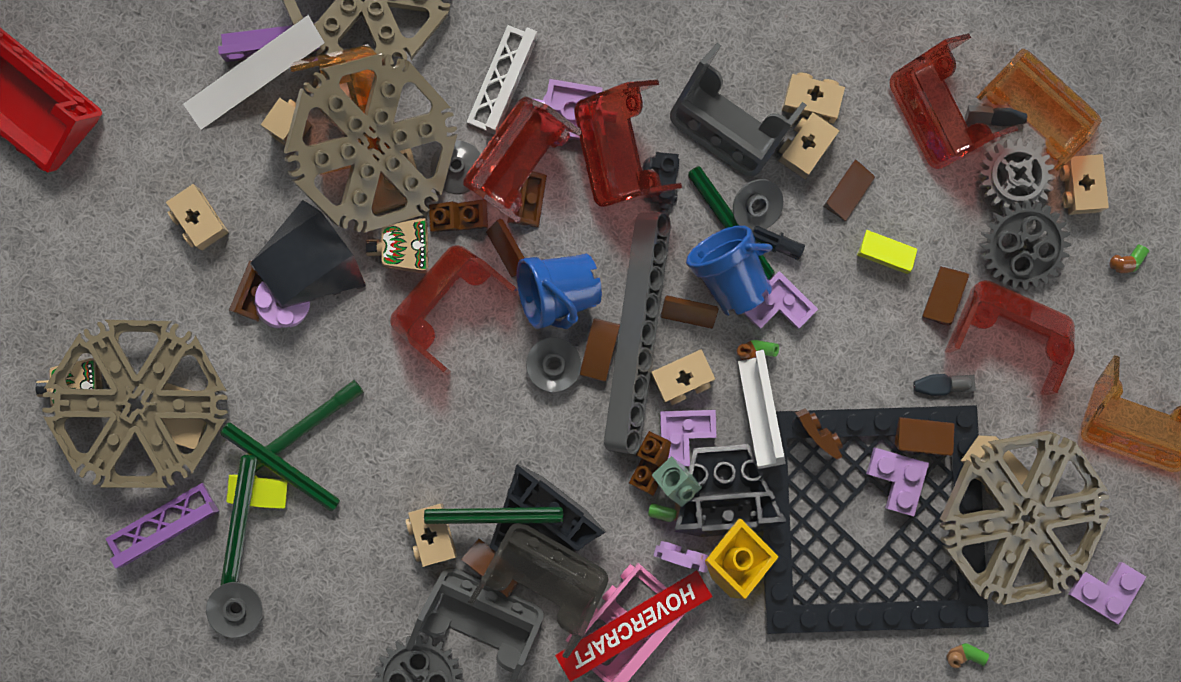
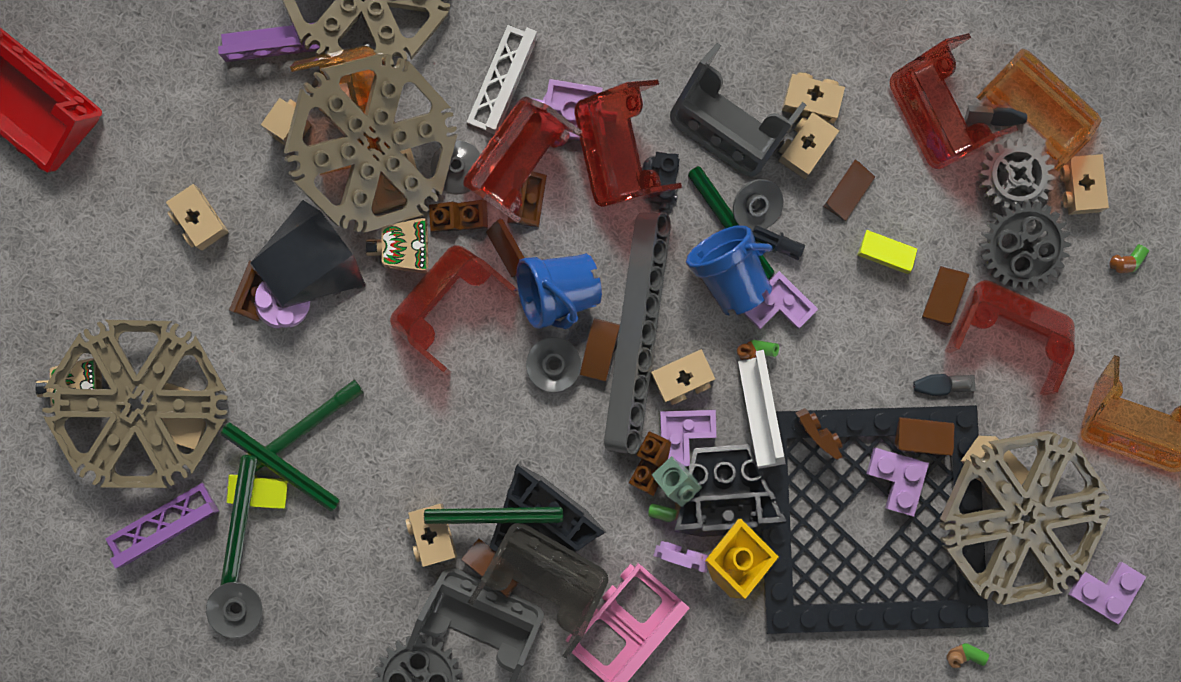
white sticker [183,15,324,130] -> none
red sticker [555,570,713,682] -> none
reddish brown slope [661,295,719,329] -> none

